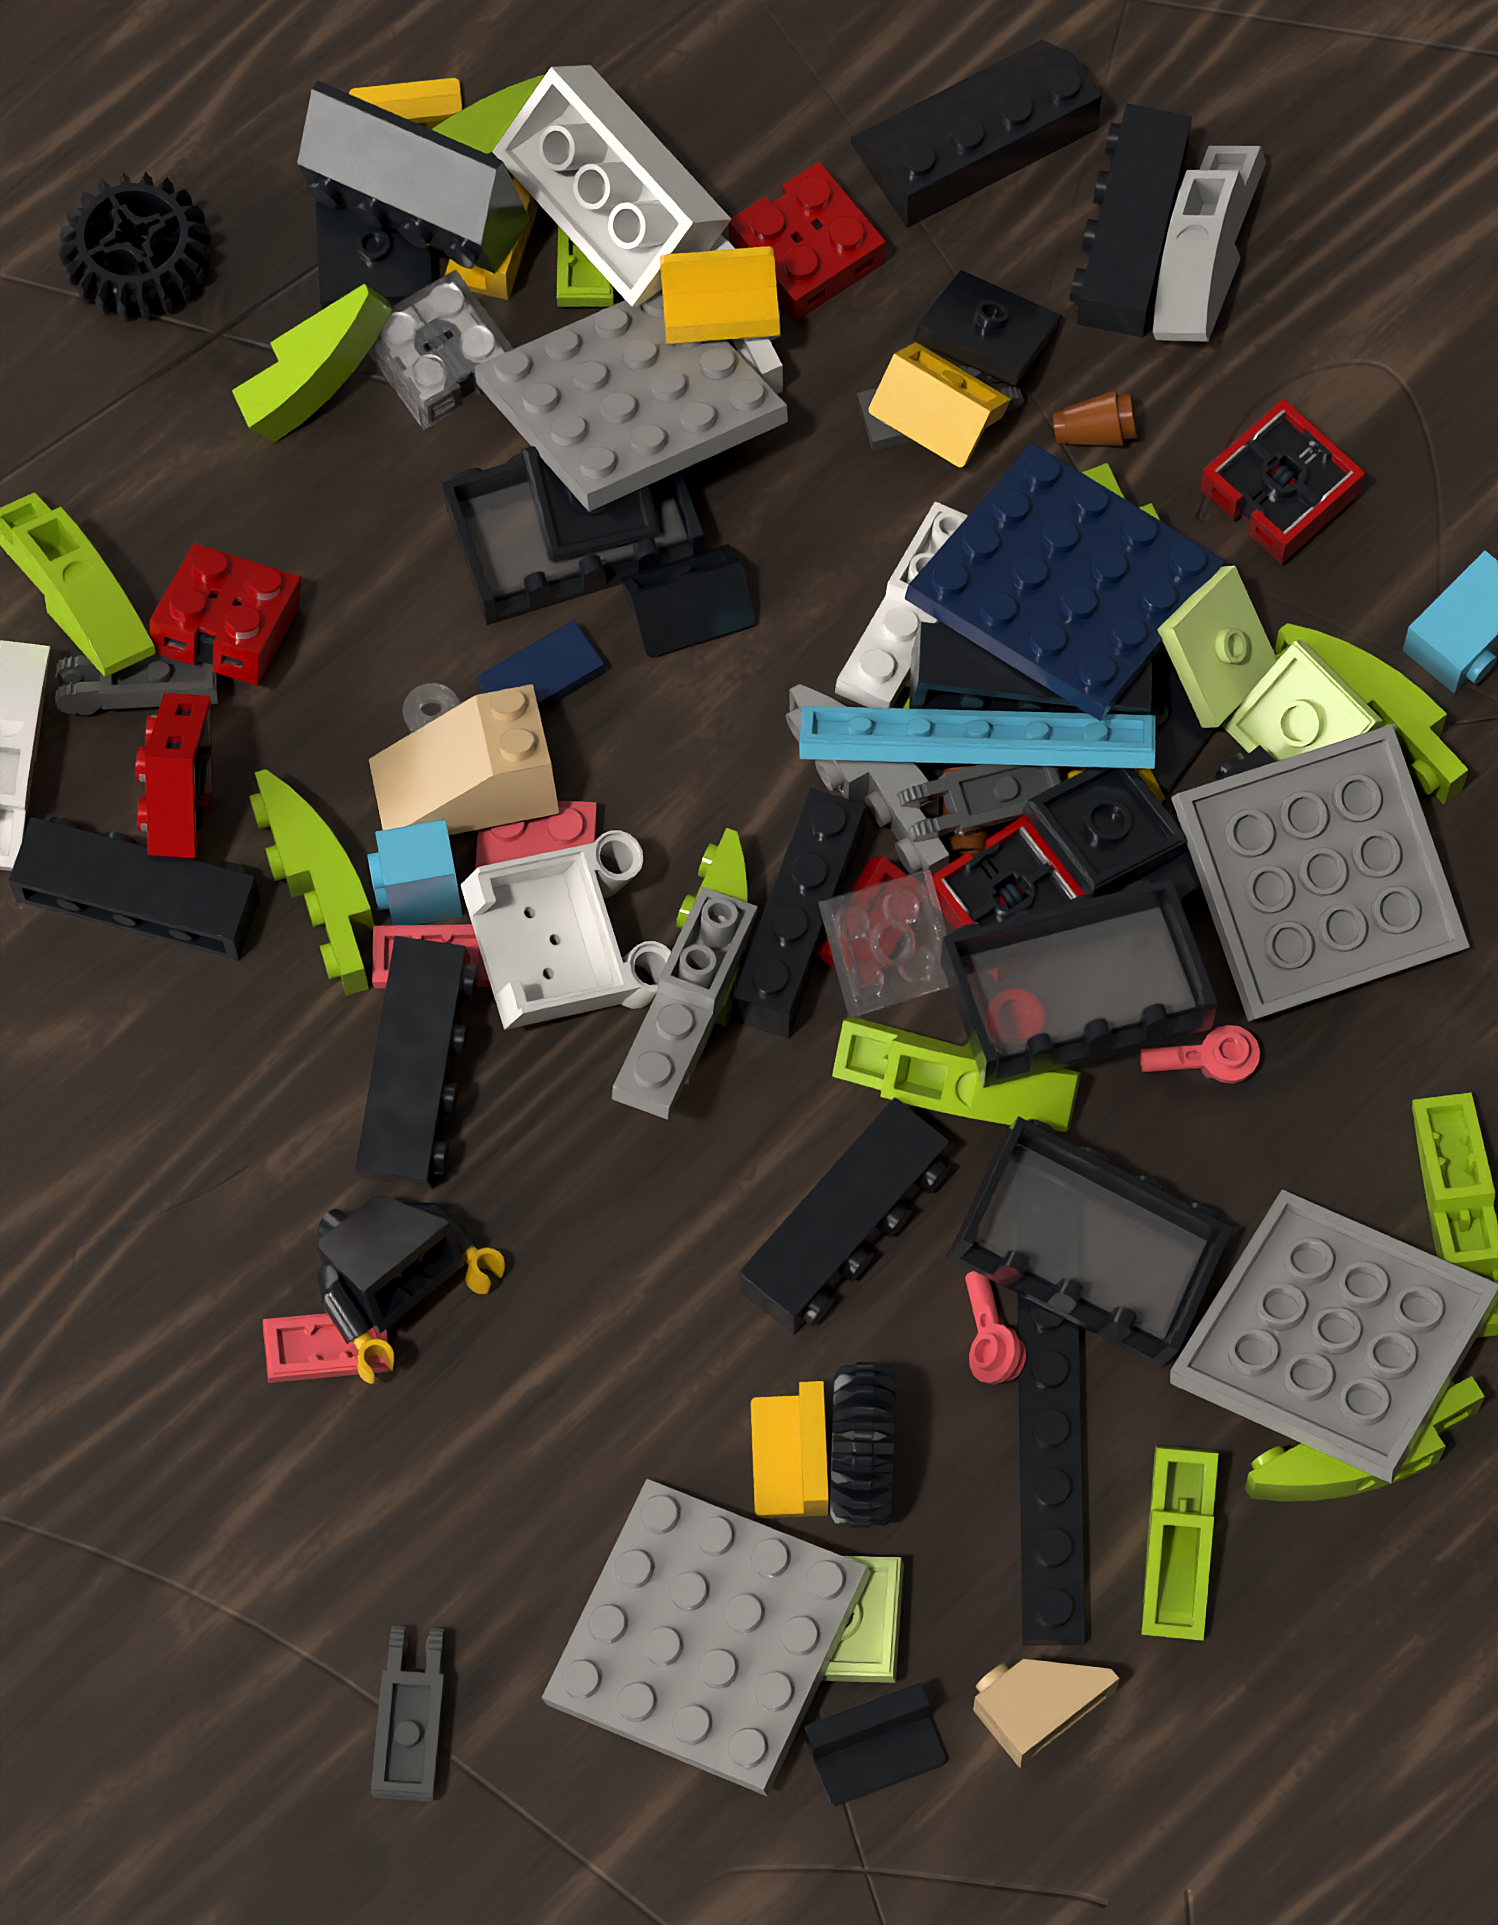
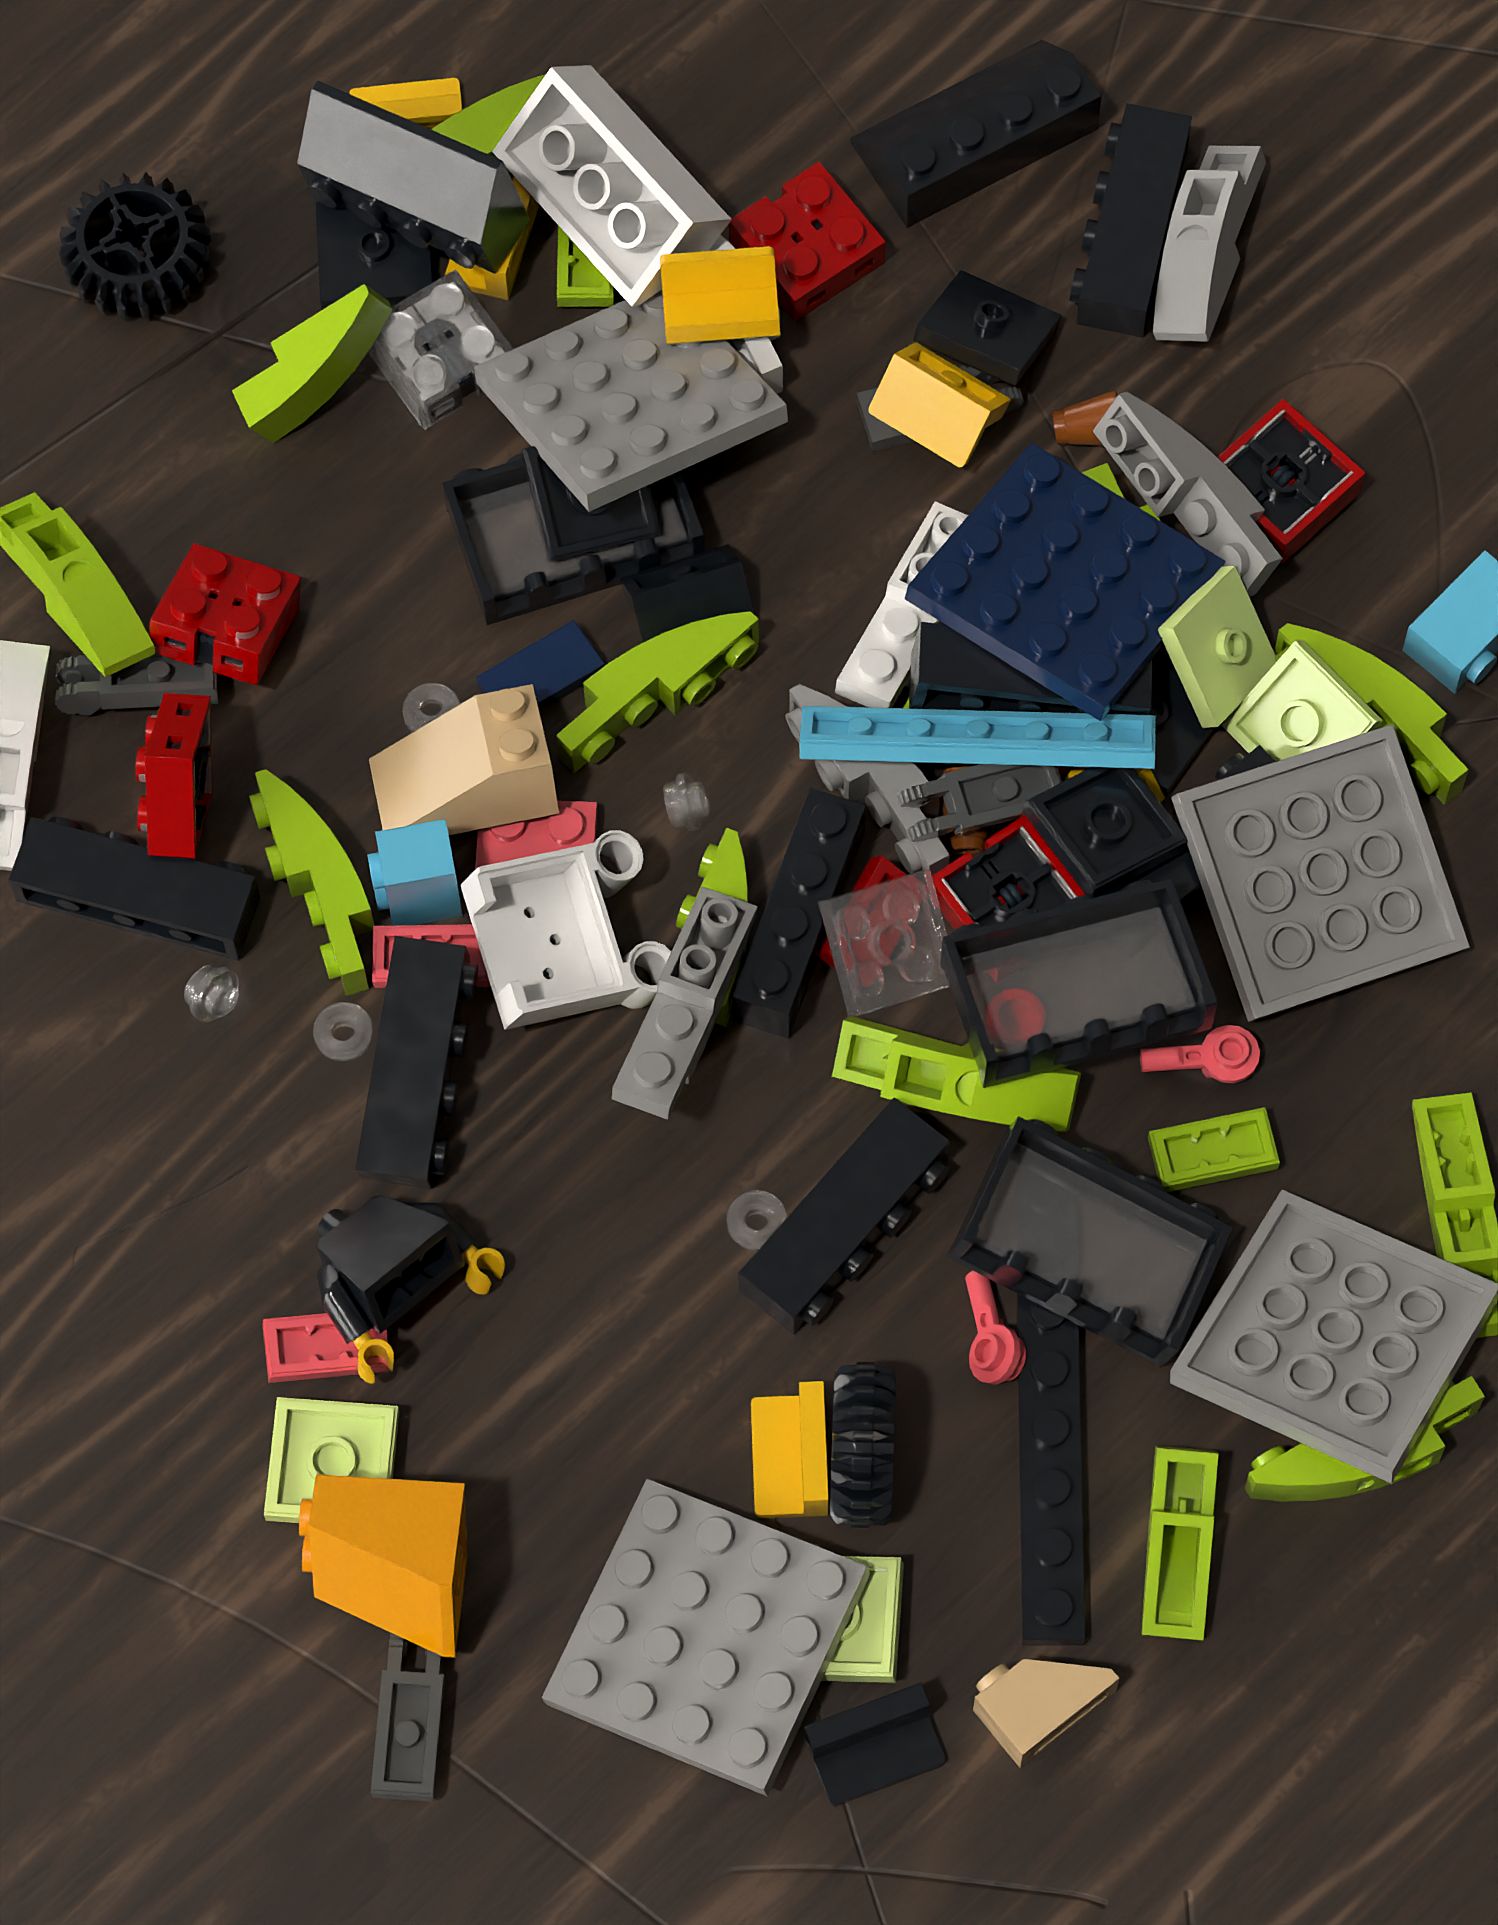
none -> clear plate [184,965,239,1022]
none -> yellowish green plate [264,1397,400,1523]
none -> light orange slope [299,1474,468,1658]
none -> clear plate [313,1002,373,1061]
none -> lime slope [556,611,759,773]
none -> clear plate [664,772,709,831]
none -> clear plate [727,1190,787,1250]
none -> light grey slope [1093,392,1283,597]
none -> lime plate [1148,1107,1280,1193]

